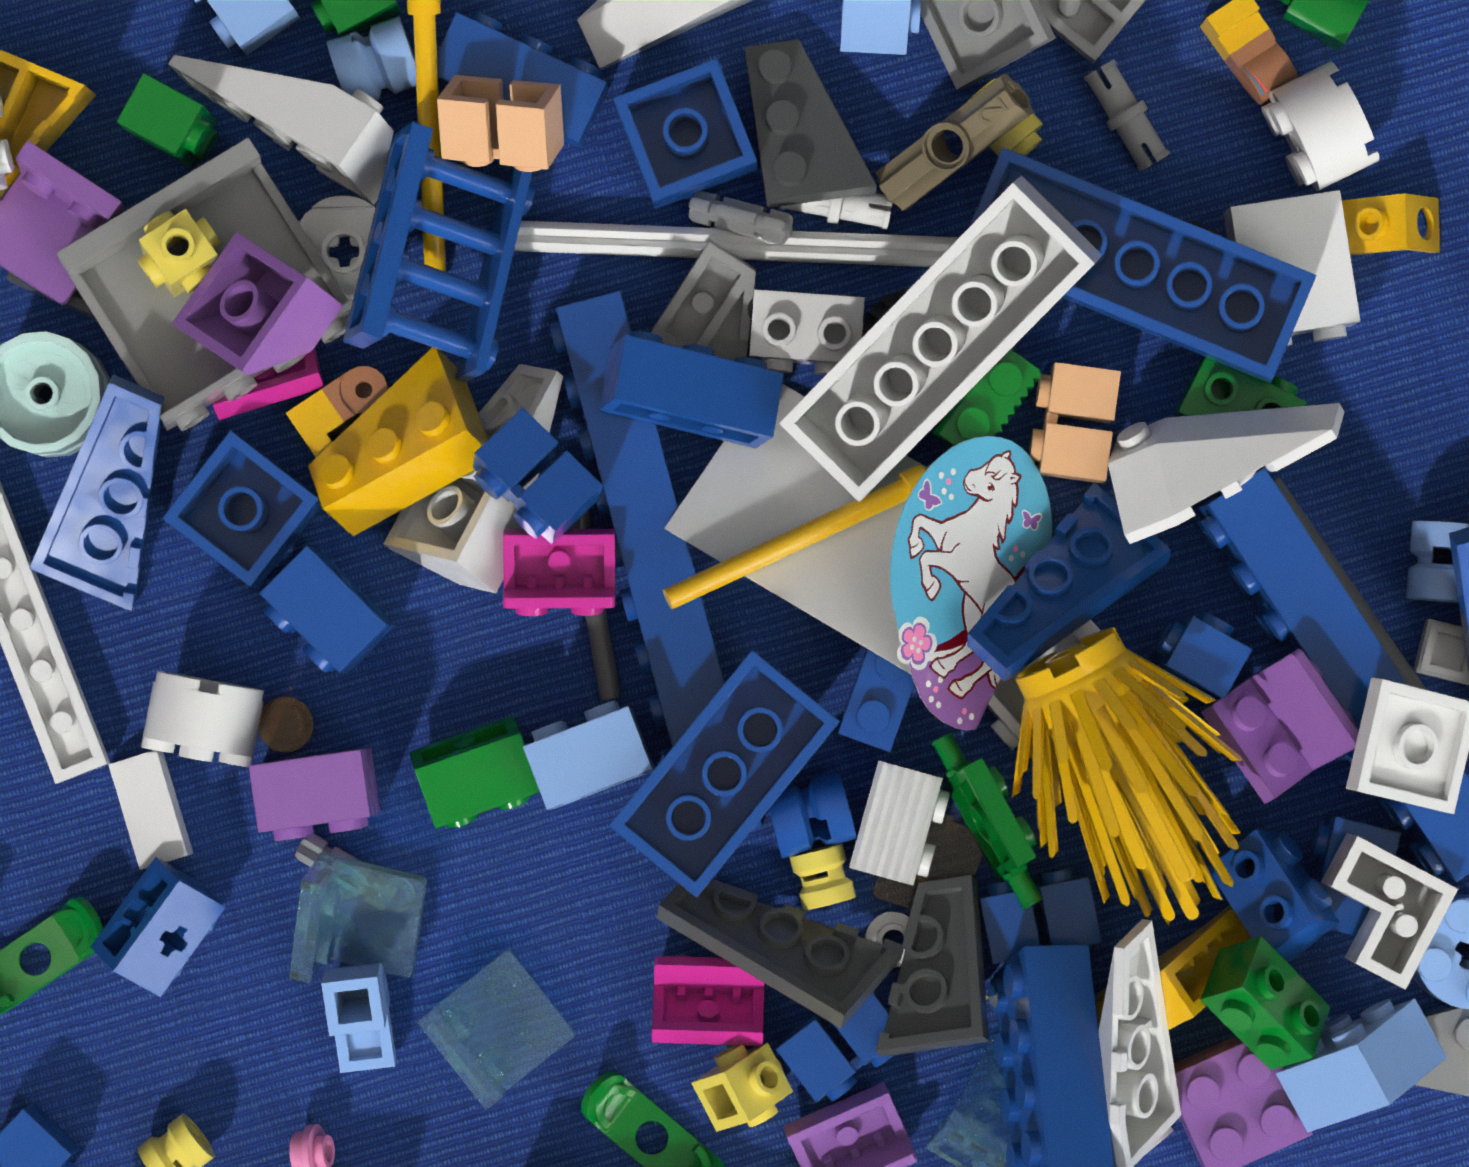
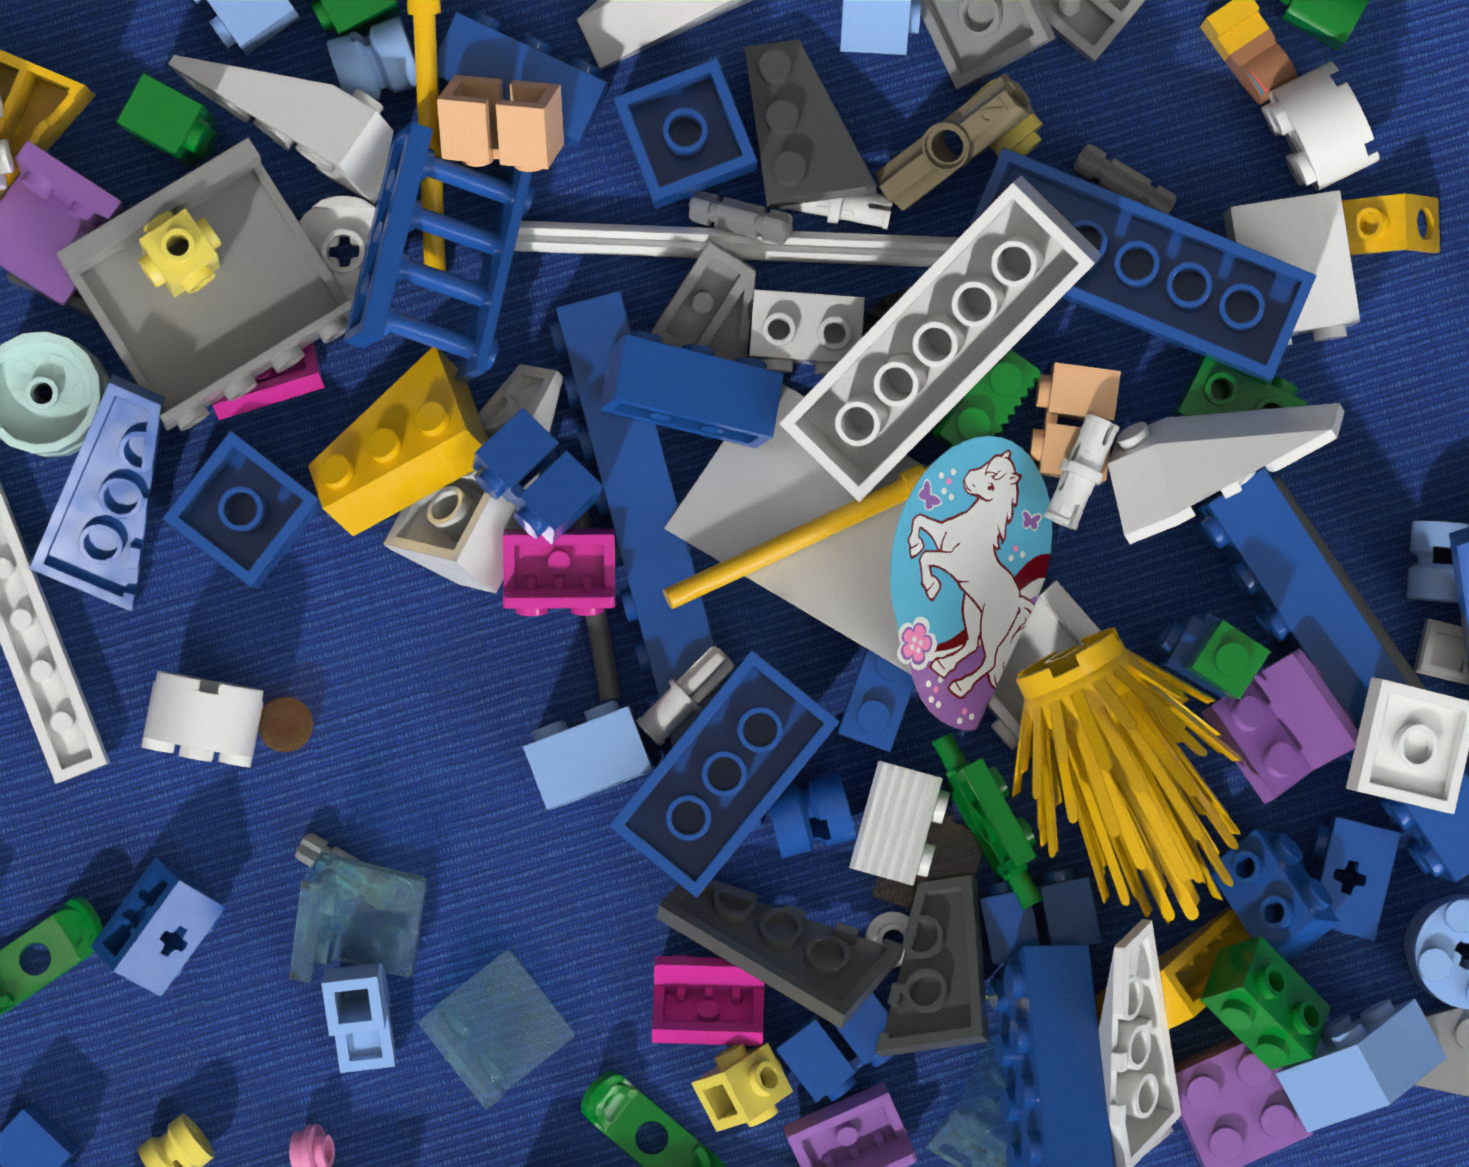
white slope [108,750,193,870] -> none
medium lavender slope [172,232,344,376] -> none
medium lavender brick [249,747,380,841] -> none
blue brick [259,546,397,673] -> none
leg [286,366,390,457] -> none
green brick [409,715,540,829] -> none
light yellow wheel [789,843,856,910] -> none
blue wing [967,482,1171,681] -> none
light grey pin [1084,59,1170,172] -> none
white brick [1321,833,1458,990] -> none
none -> white axle [636,646,735,745]
none -> white pin [1043,413,1120,530]
none -> light grey axle [1073,144,1176,214]
none -> green brick [1184,620,1271,699]

